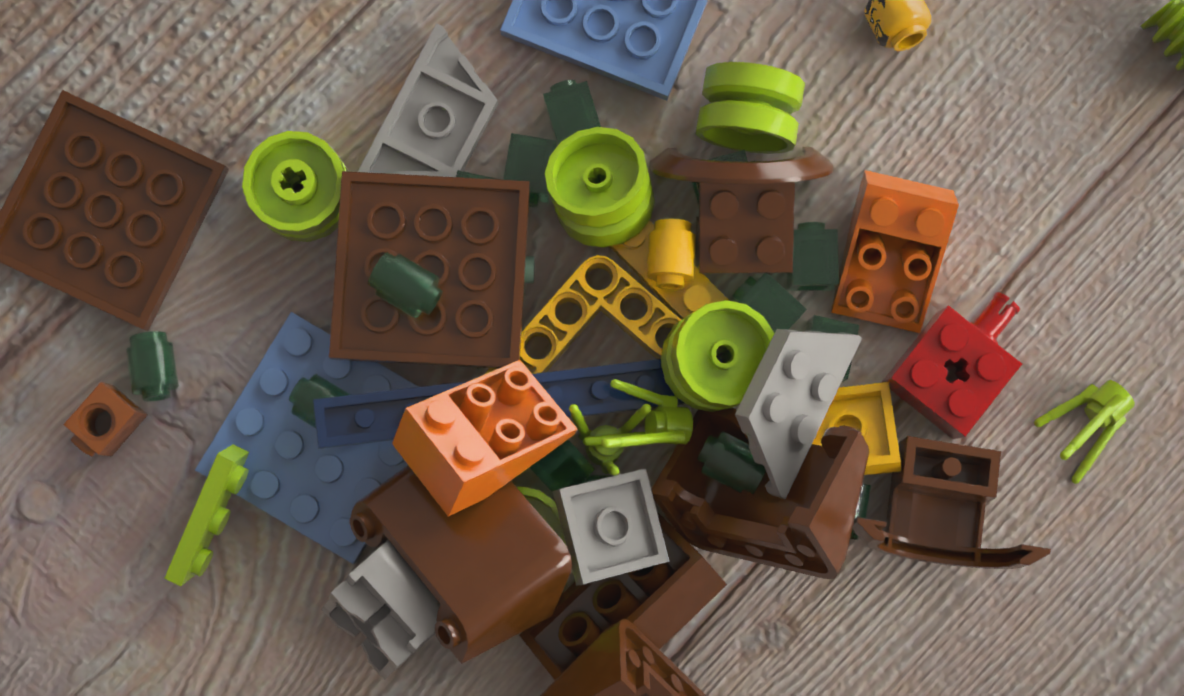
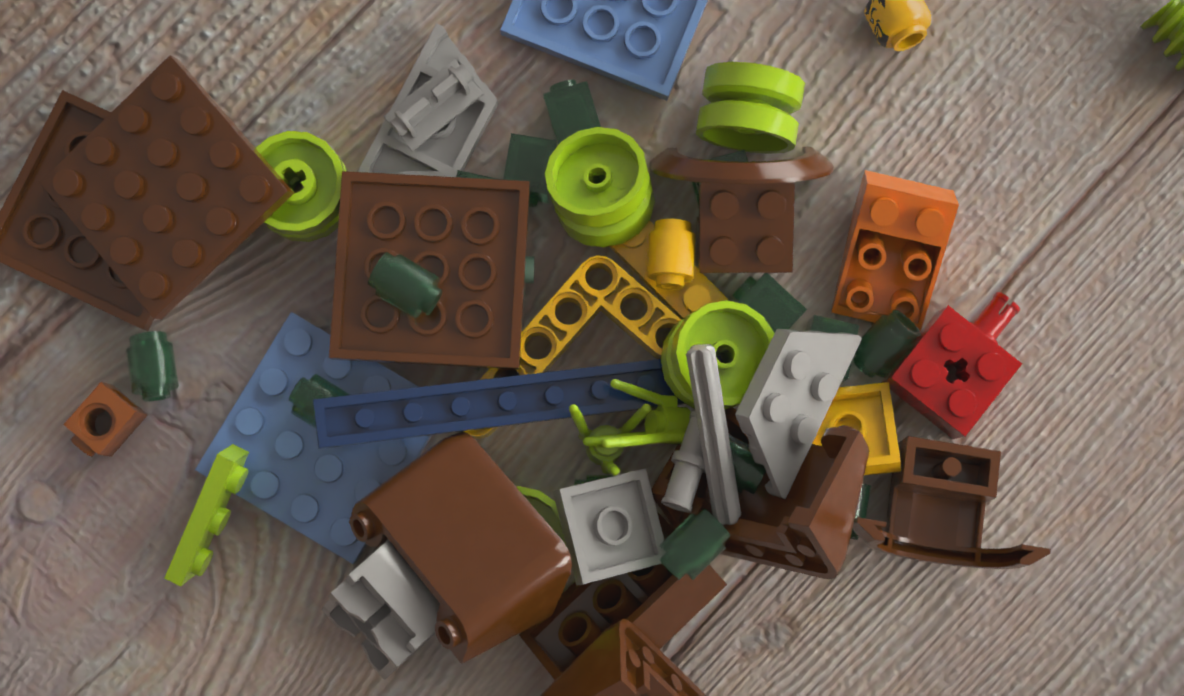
orange slope [392,360,577,517] -> none
clear green brick [529,440,595,492] -> none
clear green brick [787,222,839,291] -> none
lime plant [1034,380,1135,484] -> none
none -> reddish brown plate [39,55,294,320]
none -> light grey hinge [383,59,484,152]
none -> clear green brick [659,509,731,581]
none -> light grey pin [661,412,706,513]
none -> light grey axle [686,344,741,525]
none -> brick [853,310,921,378]

